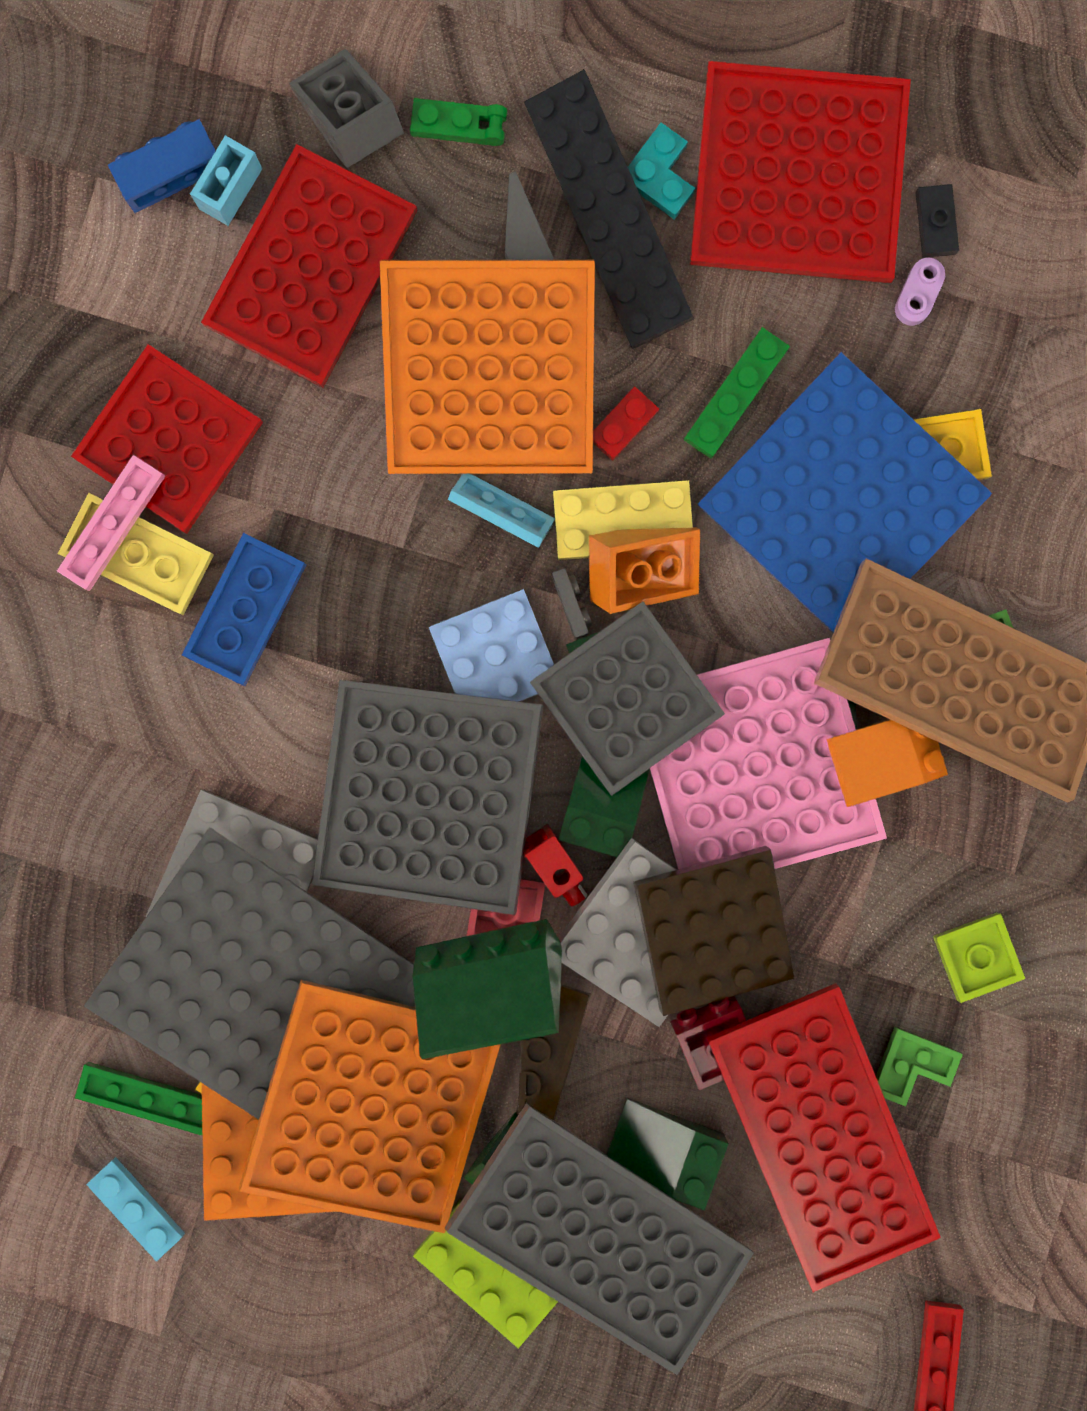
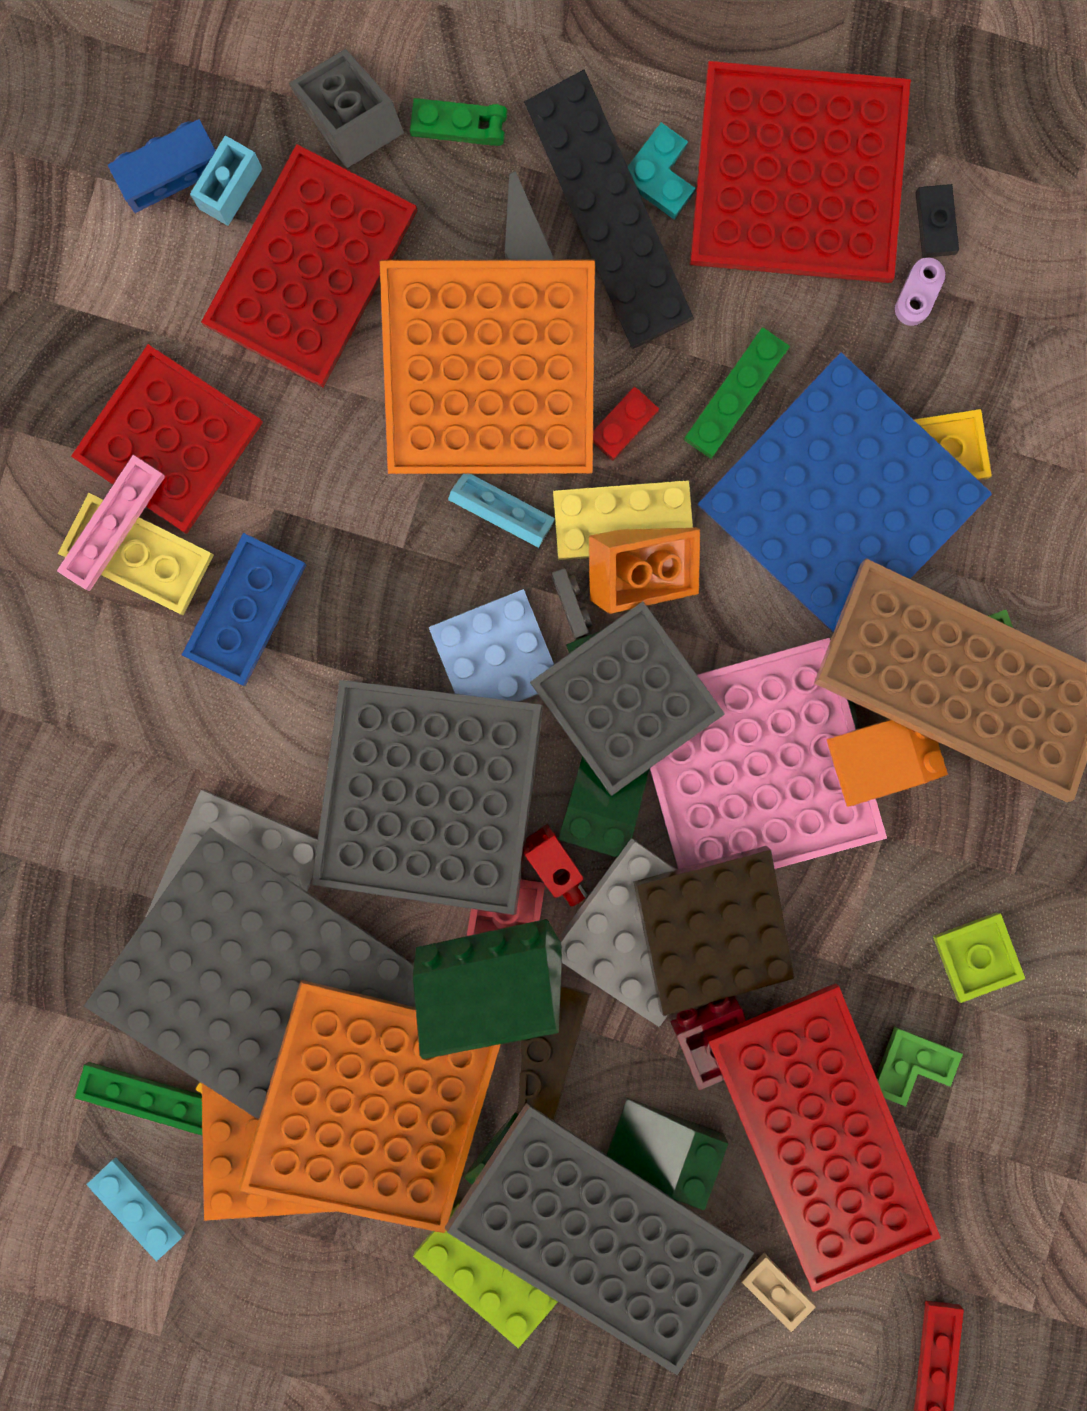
none -> tan plate [740,1253,816,1332]

